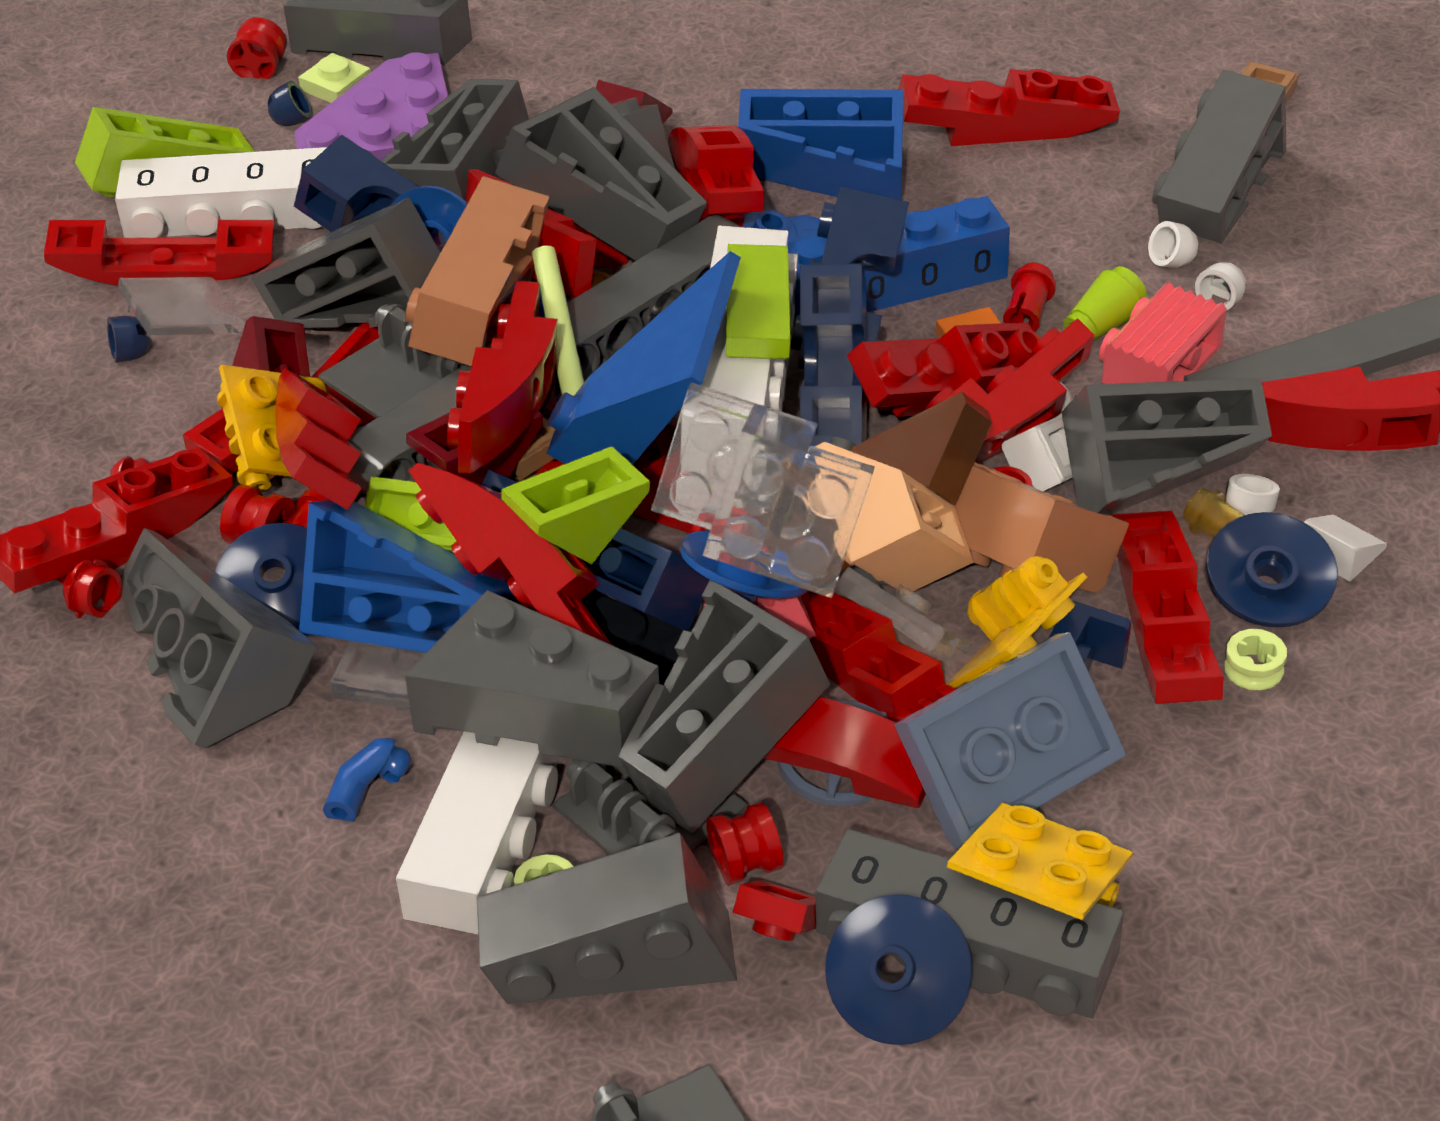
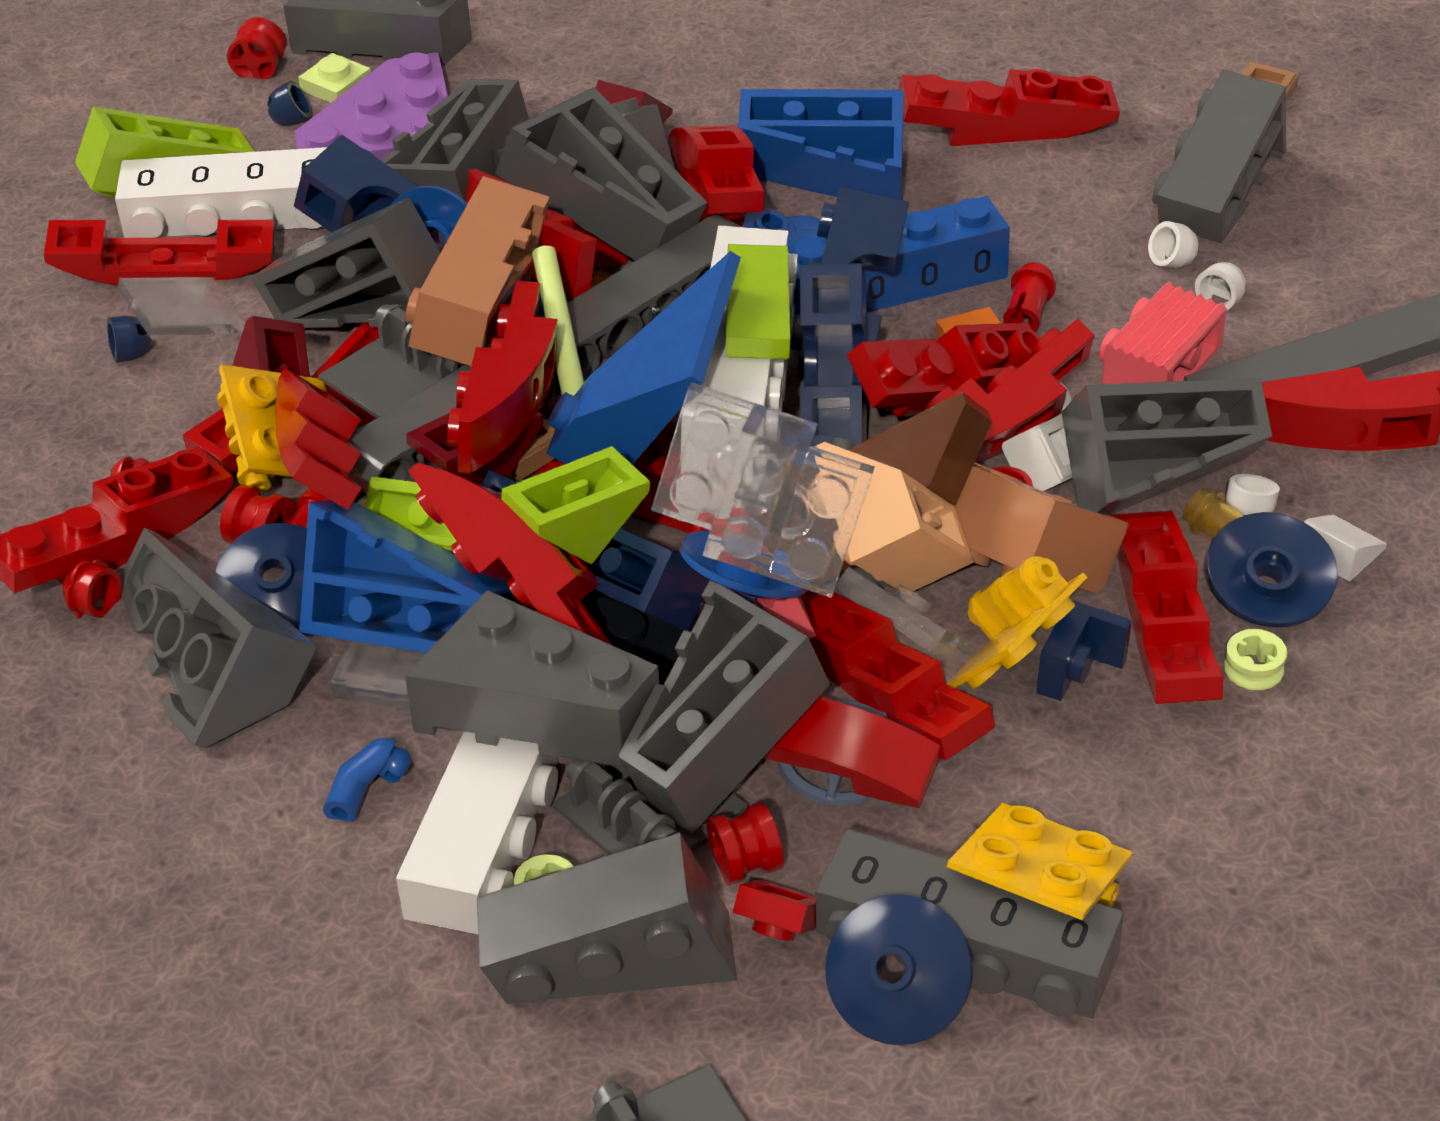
sand blue plate [894,632,1126,850] -> none
lime cone [1063,266,1147,340] -> none

